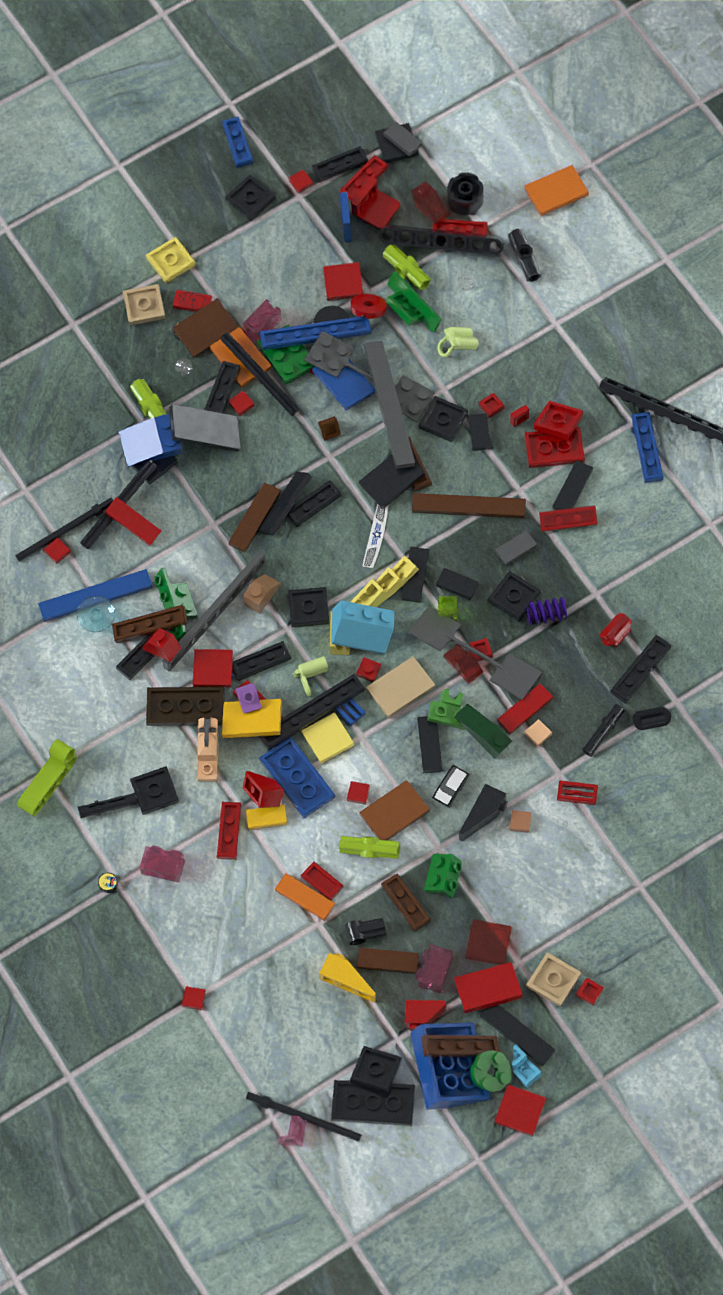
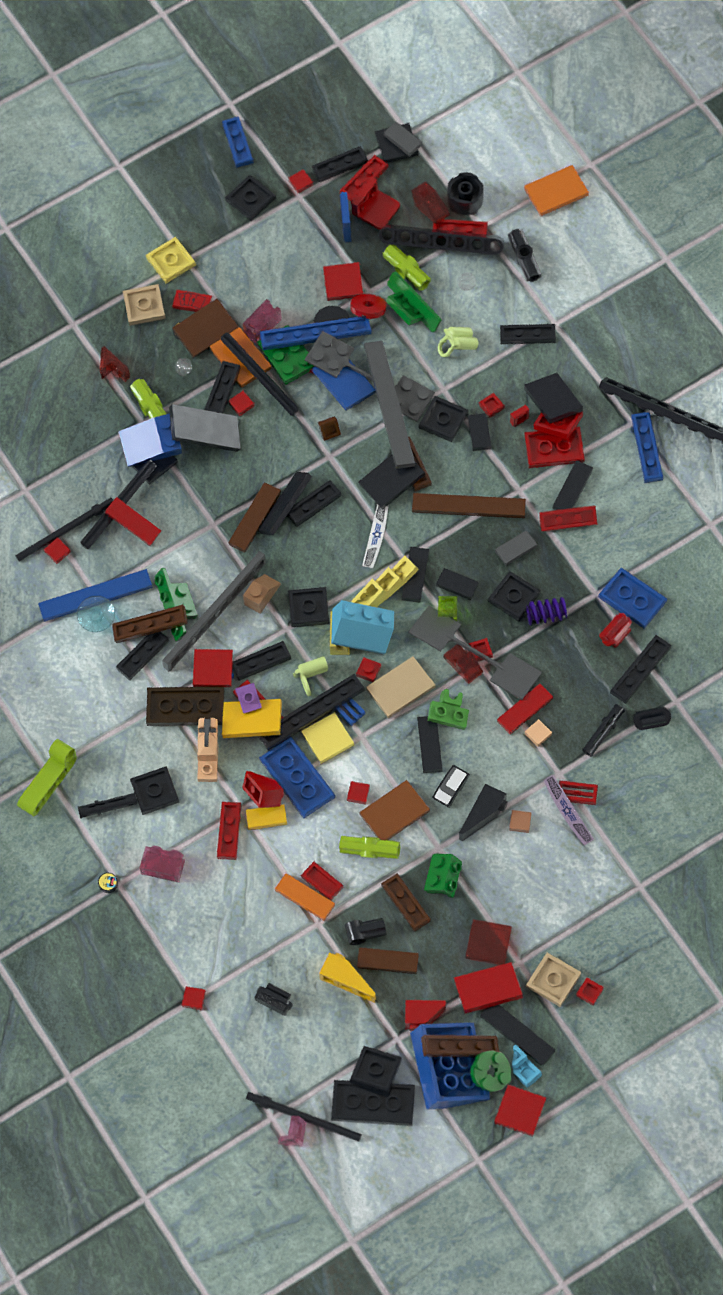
red slope [142,628,182,662] -> none
clear pink brick [416,944,453,993] -> none
dark green slope [454,703,512,759] -> none
none -> clear red slope [100,346,131,382]
none -> black piece [255,983,293,1016]
none -> black tile [500,324,556,344]
none -> black tile [524,373,583,424]
none -> clear purple sticker [543,775,594,845]
none -> blue tile [598,568,667,629]

